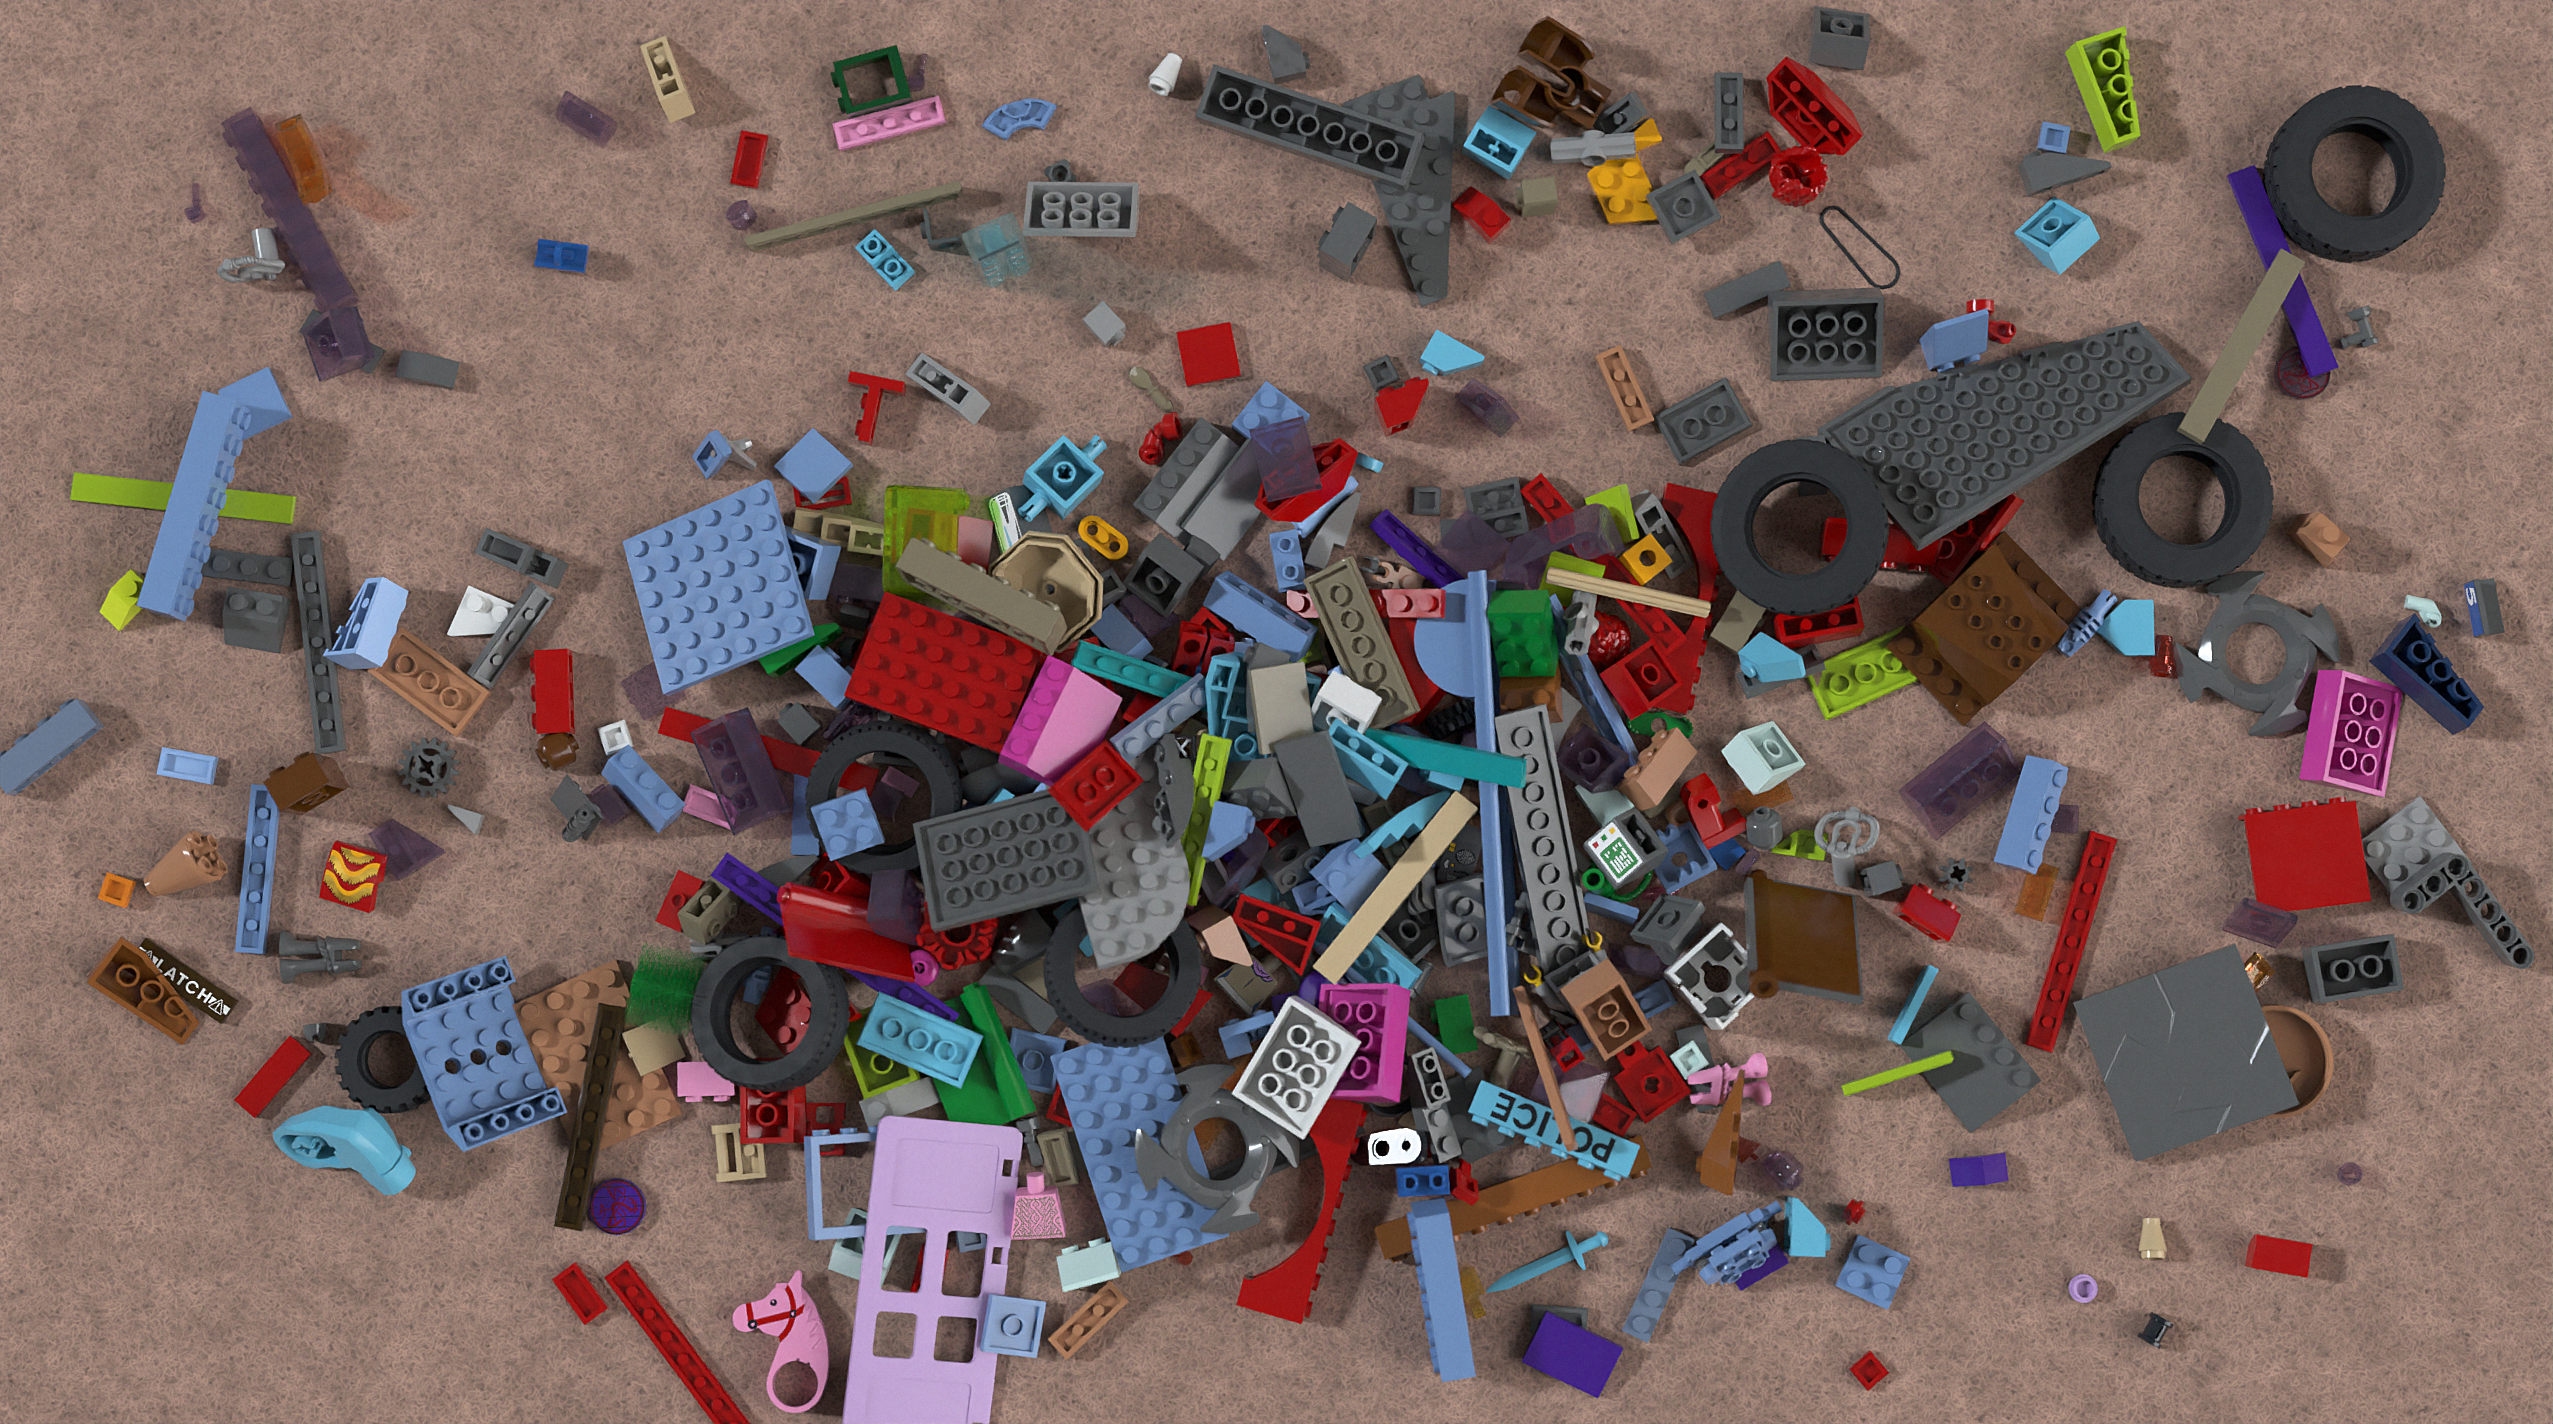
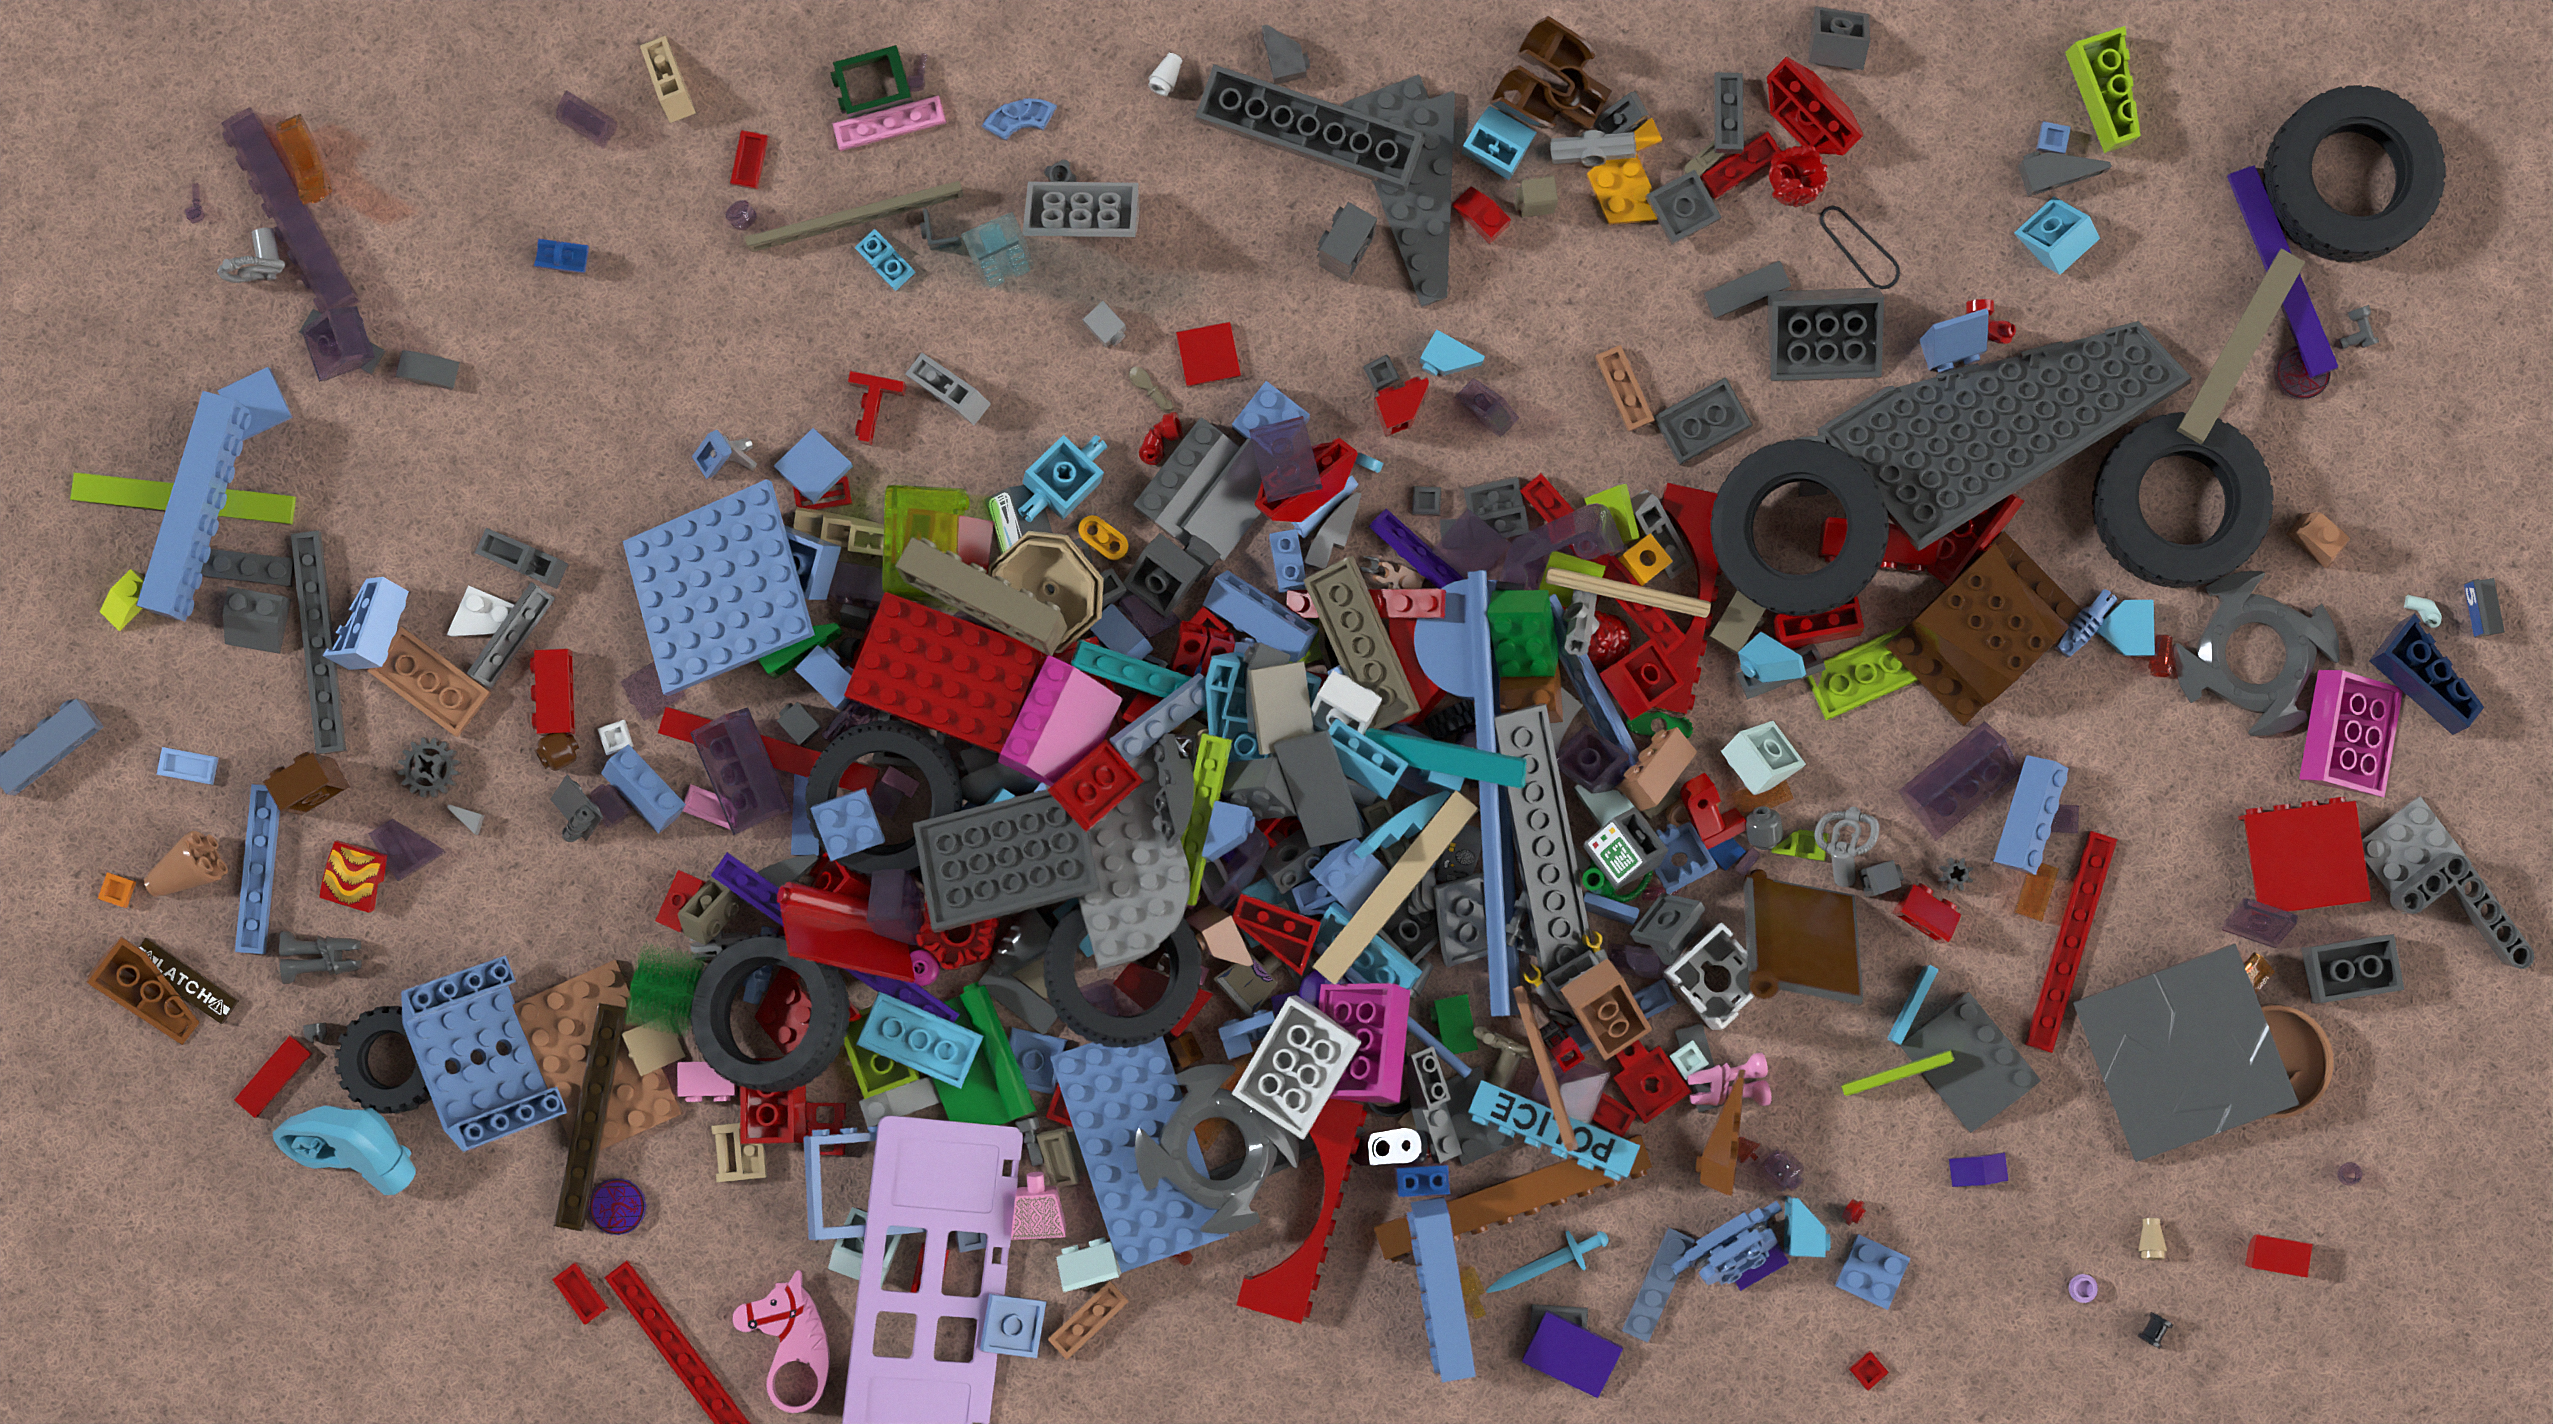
red plate [1449,1158,1479,1206] -> none

